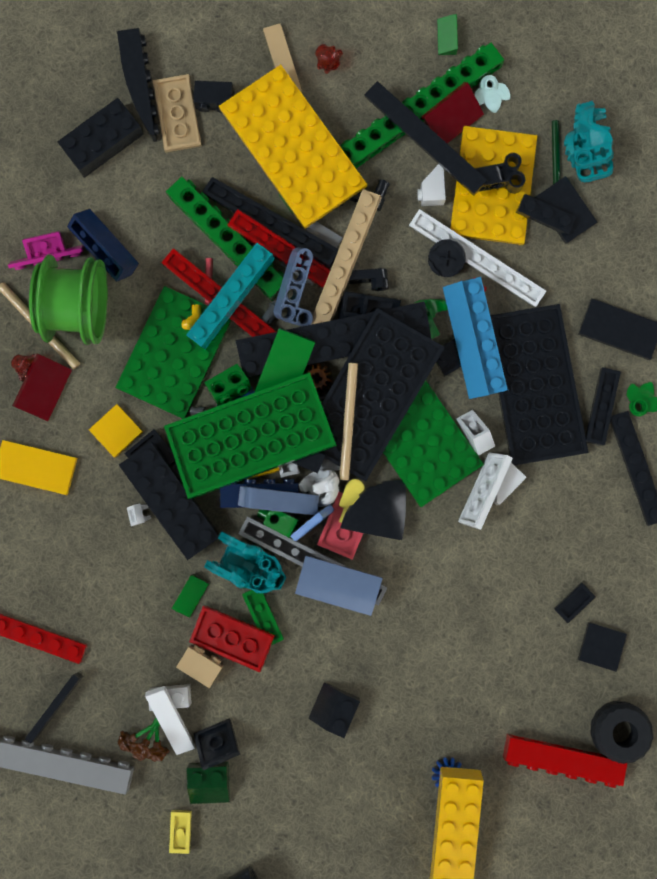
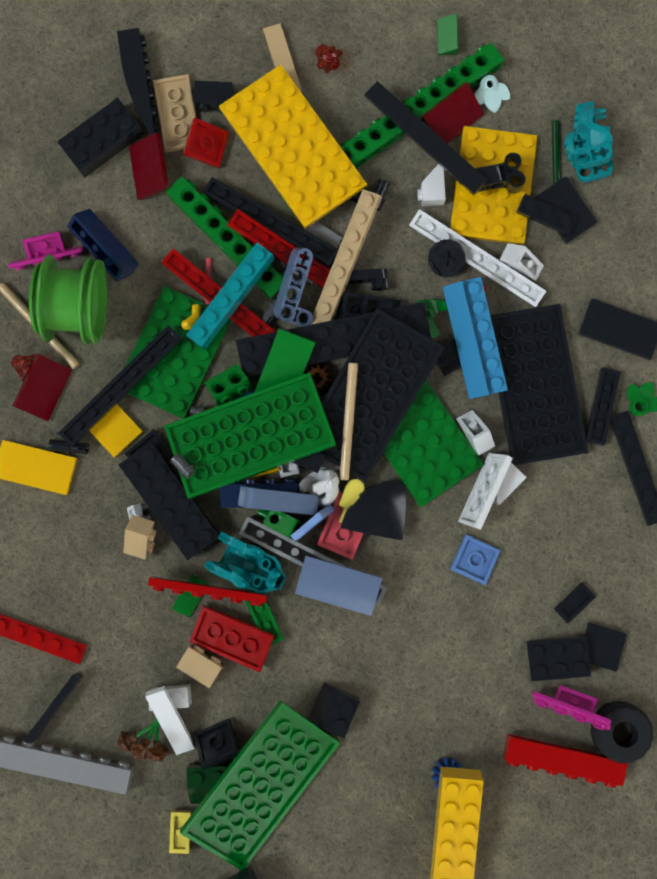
none -> black pin [48,439,89,455]
none -> black plate [58,325,183,447]
none -> tan brick [123,515,156,560]
none -> dark red tile [129,133,169,200]
none -> red plate [148,576,267,606]
none -> dark grey pin [171,453,195,478]
none -> green plate [180,700,340,870]
none -> red plate [183,117,229,168]
none -> medium blue tile [450,534,501,586]
none -> white slope [500,243,544,282]
none -> black plate [526,636,591,681]
none -> dark pink bracket [532,685,611,730]

